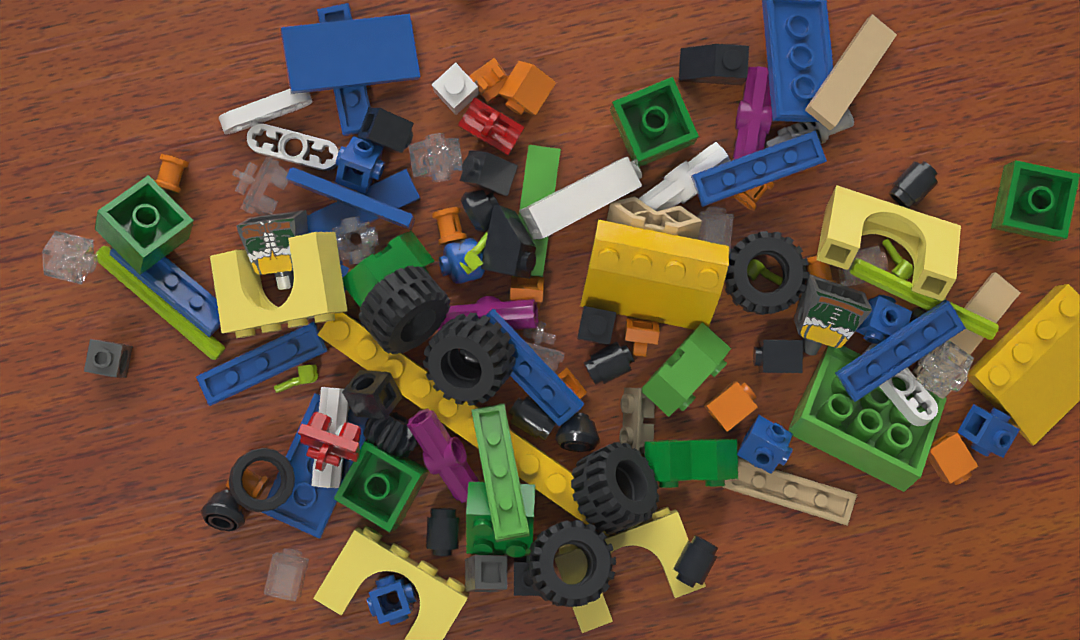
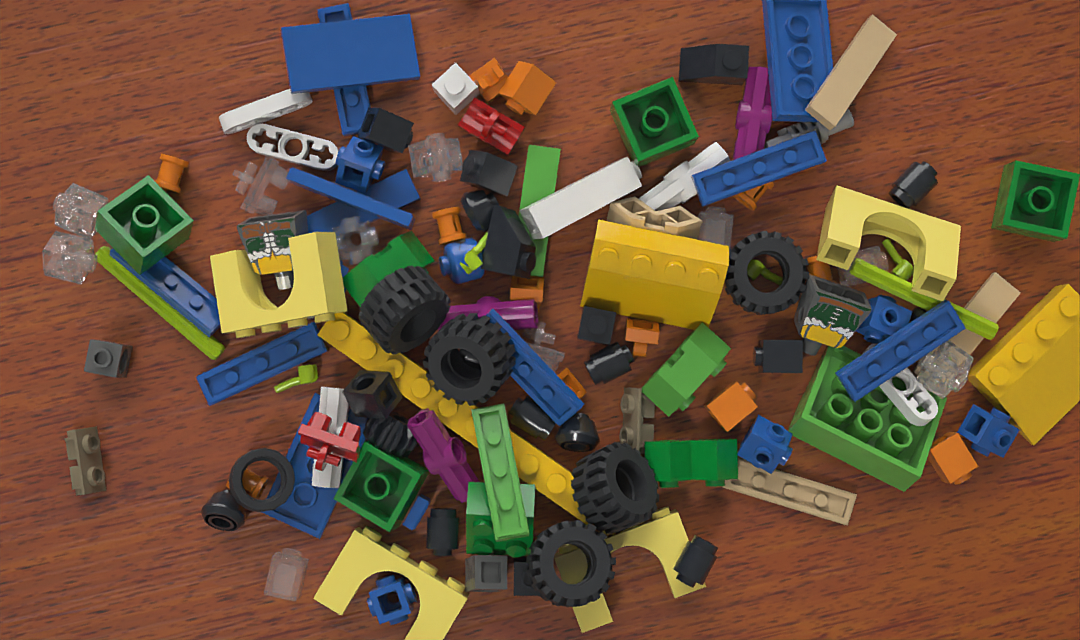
none -> clear brick [53,183,109,240]
none -> dark tan hinge [64,426,106,496]
none -> blue tile [402,494,431,530]

